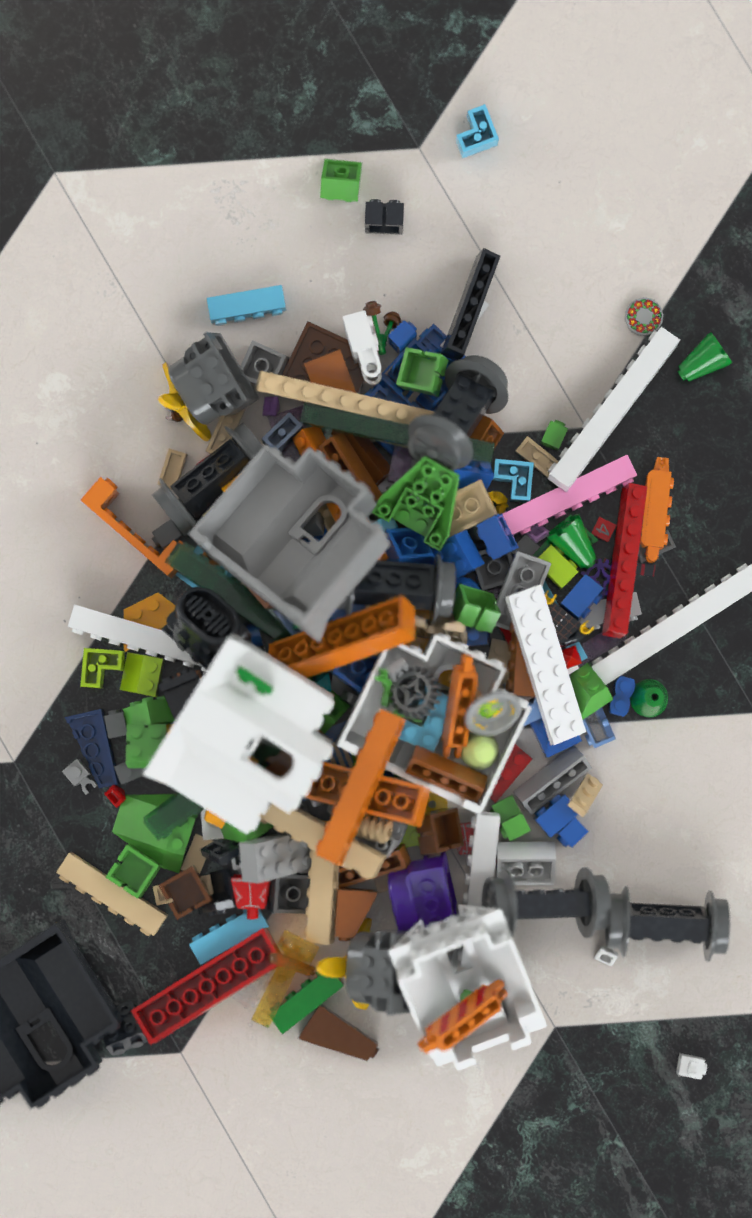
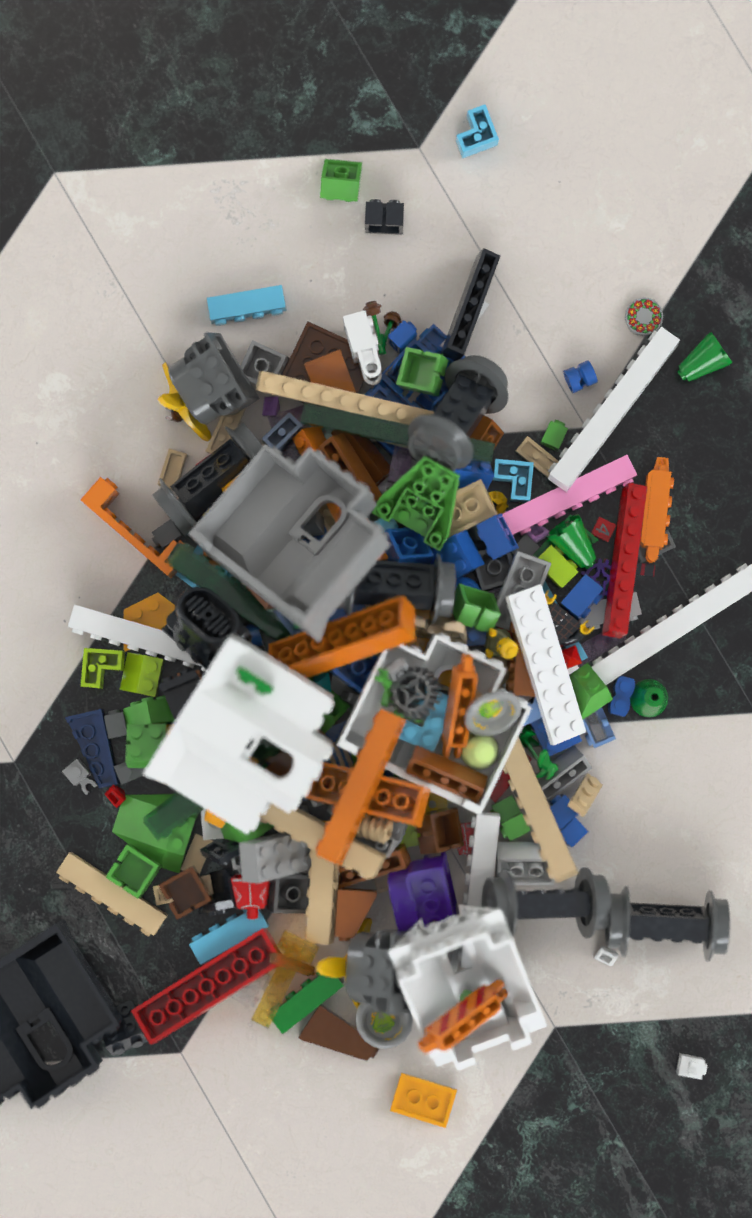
none -> light grey piece [355,1003,413,1049]
none -> light orange plate [390,1072,457,1128]
none -> piece [484,628,518,659]
none -> tan brick [503,736,579,883]
none -> green piece [519,724,559,780]
none -> blue wheel [563,360,598,393]

